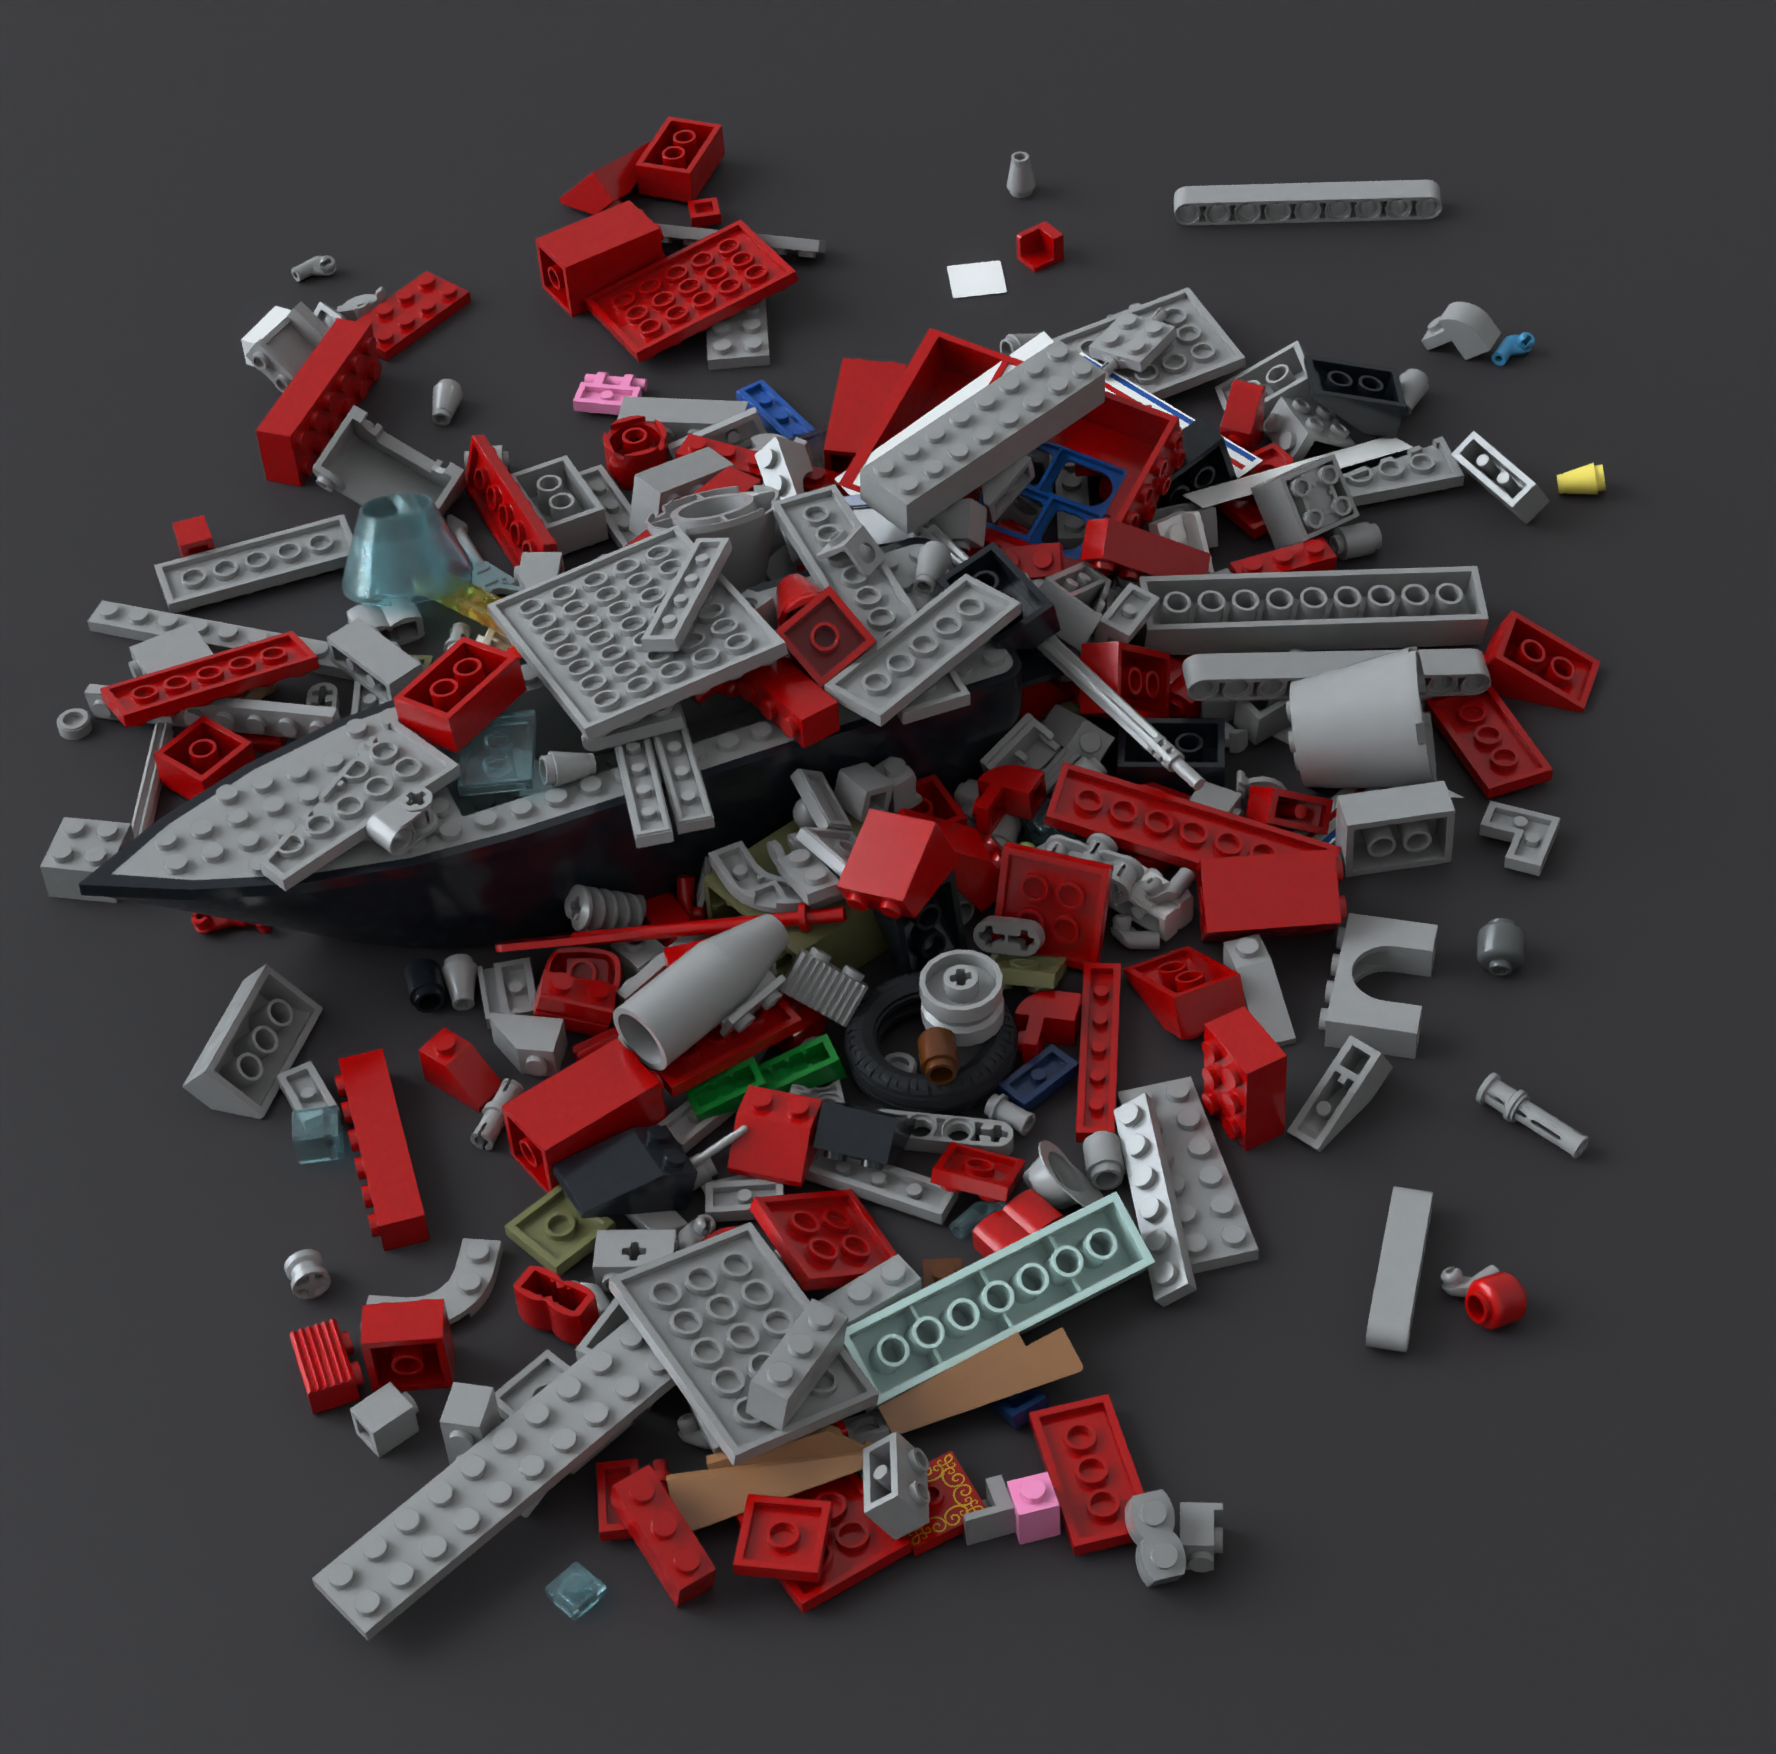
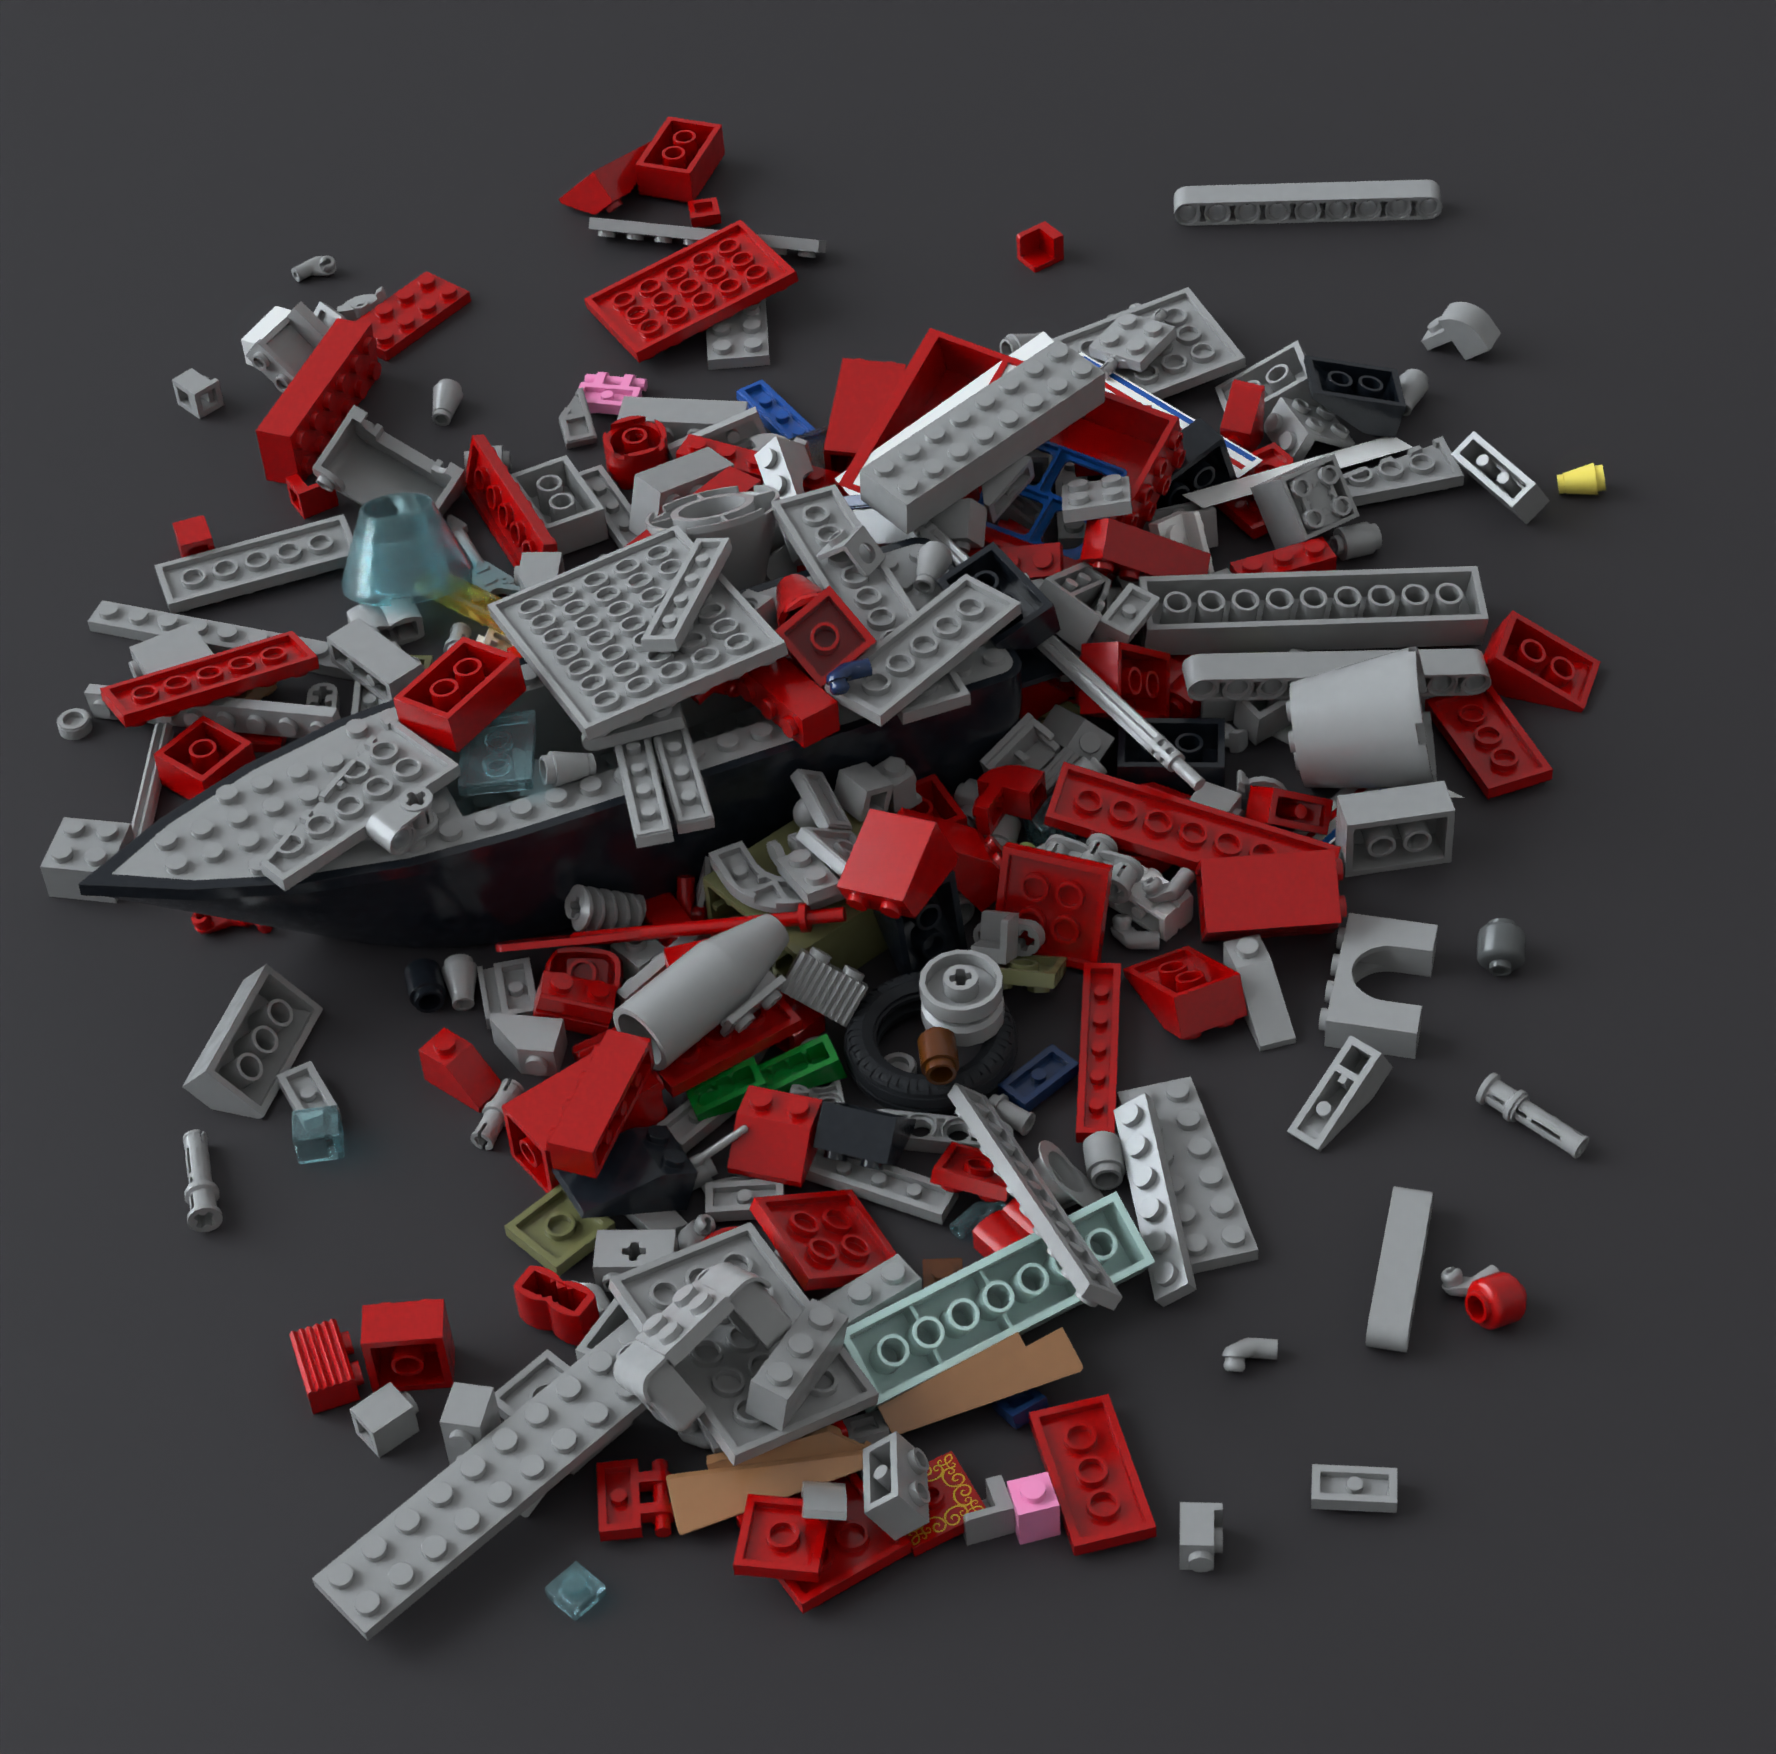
light grey wheel [284,1249,331,1299] -> none
red brick [334,1048,430,1251] -> none
light grey plate [360,1238,503,1329] -> none
red brick [535,200,665,317] -> none
red brick [611,1465,716,1608] -> none
white sticker [947,260,1007,298] -> none
light grey cone [1006,151,1036,198] -> none
red brick [1015,990,1082,1065] -> none
light grey brick [1125,1489,1186,1587] -> none
red brick [1201,1006,1287,1151] -> none
light grey plate [1479,801,1561,876] -> none
dark azure arm [1491,332,1535,366] -> none
none -> light grey brick [172,368,224,419]
none -> light grey pin [183,1129,223,1232]
none -> red panel [285,473,339,519]
none -> red brick [546,1029,655,1179]
none -> light grey tile [559,387,597,449]
none -> light grey container [613,1262,792,1432]
none -> light grey slope [801,1481,847,1521]
none -> dark blue arm [826,658,872,696]
none -> light grey plate [947,1083,1123,1310]
none -> light grey panel [971,910,1019,965]
none -> light grey plate [1061,474,1133,523]
none -> light grey arm [1222,1337,1278,1372]
none -> light grey plate [1311,1464,1397,1513]

